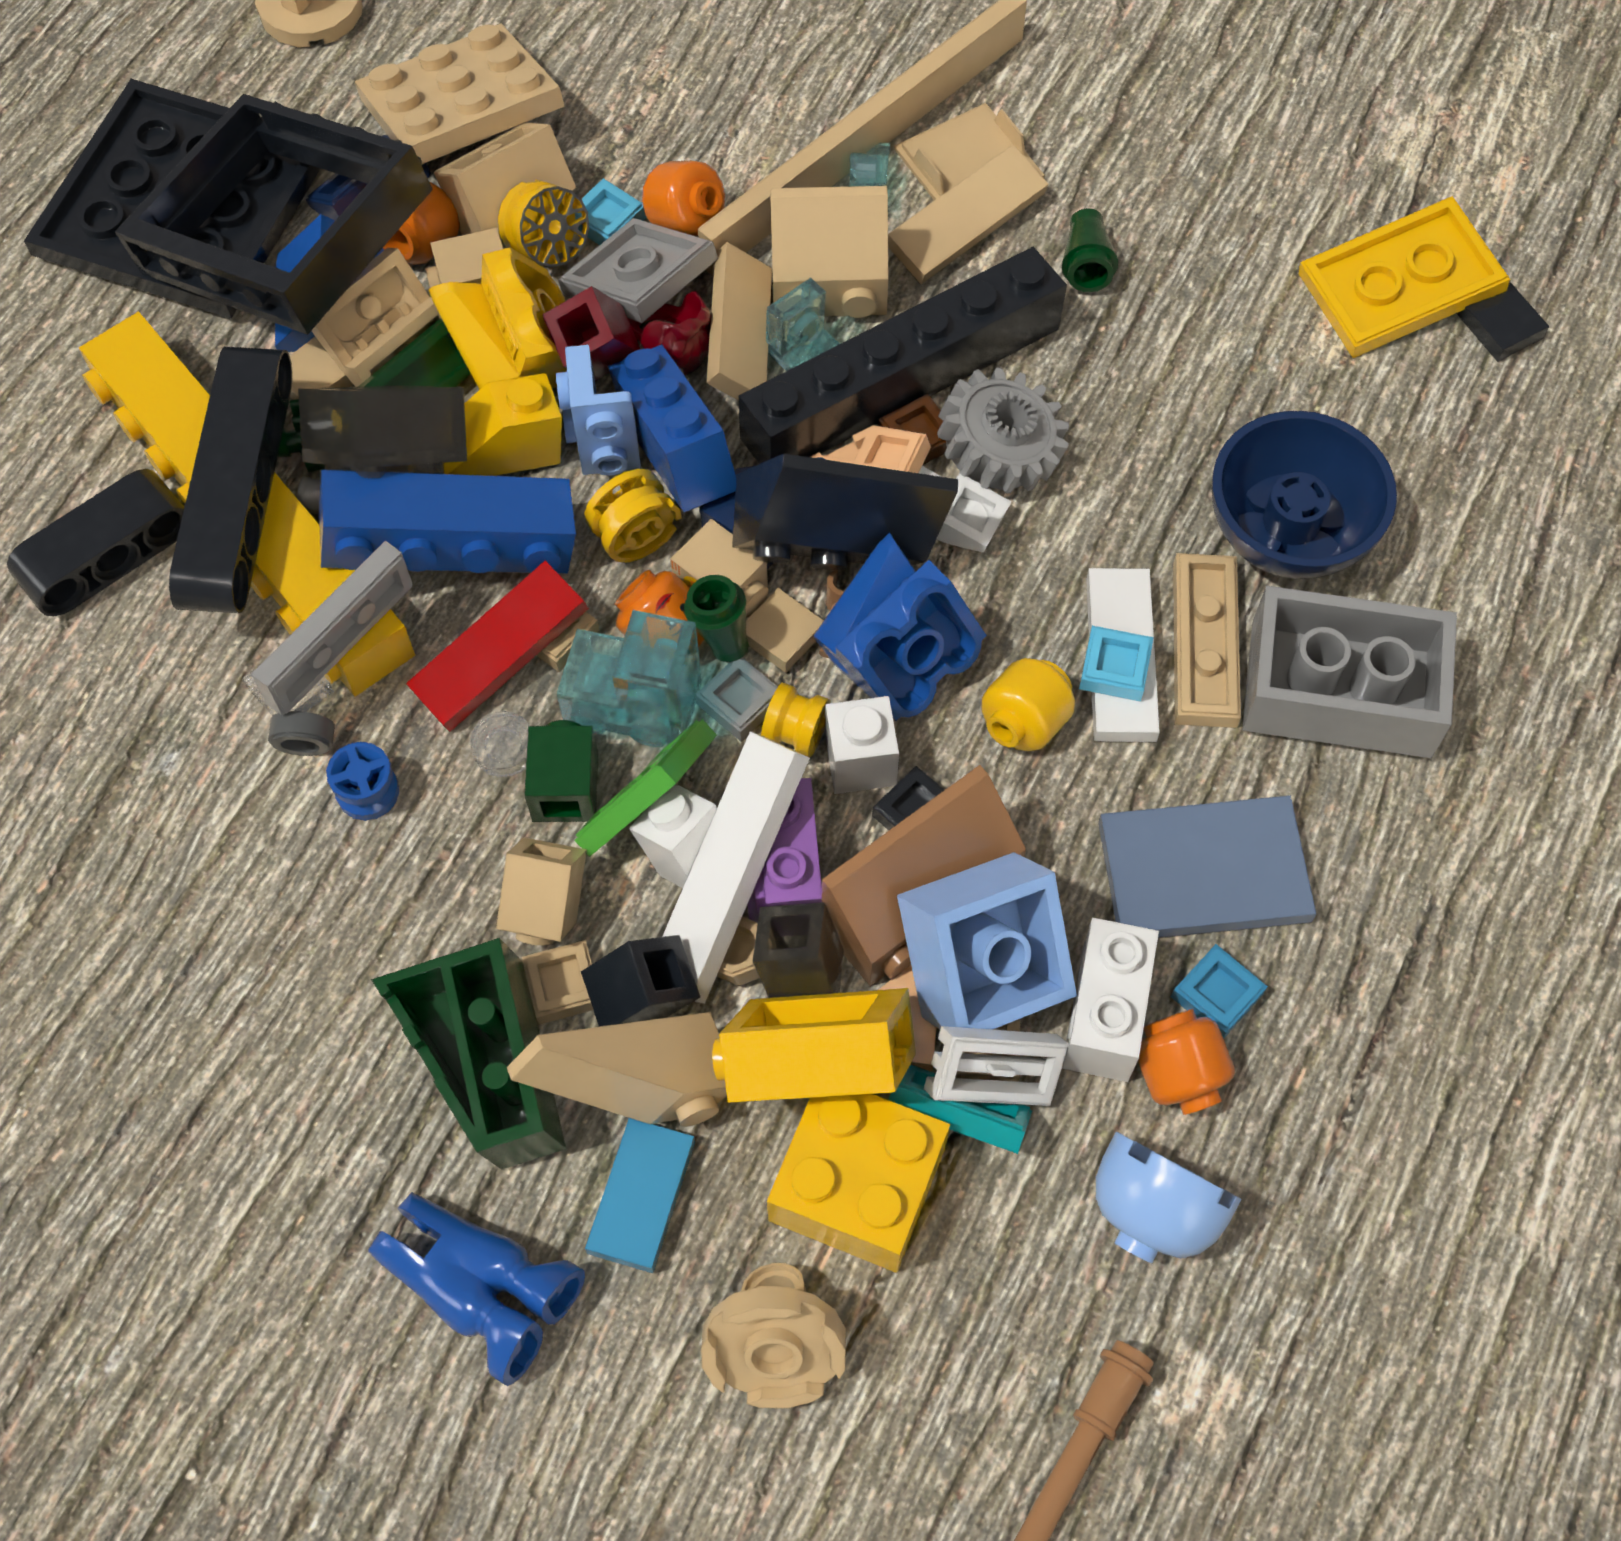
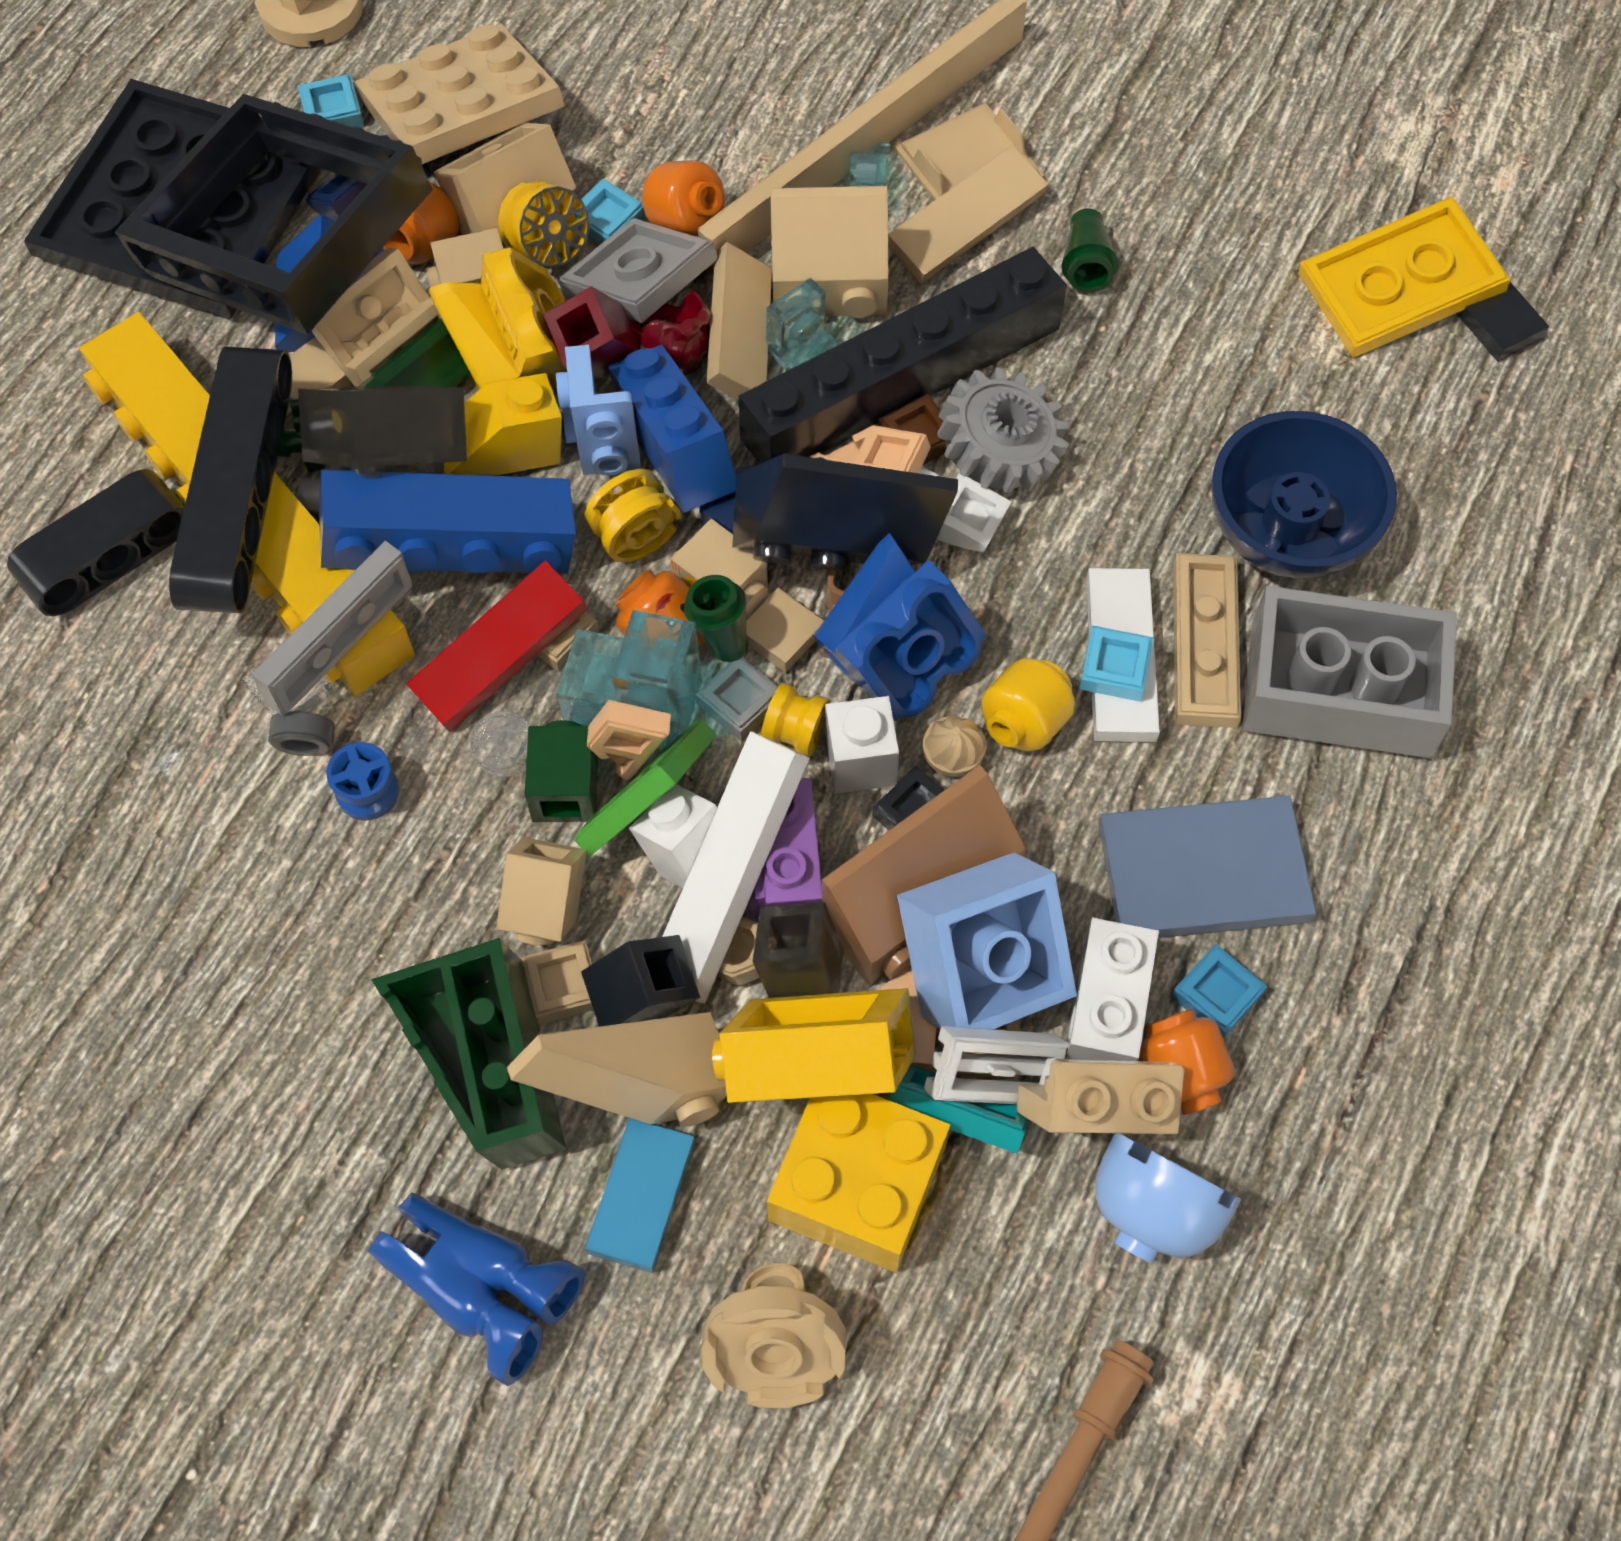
none -> medium azure tile [297,74,365,128]
none -> light nougat tile [587,700,671,781]
none -> tan plate [923,715,986,778]
none -> tan bracket [1016,1059,1184,1134]

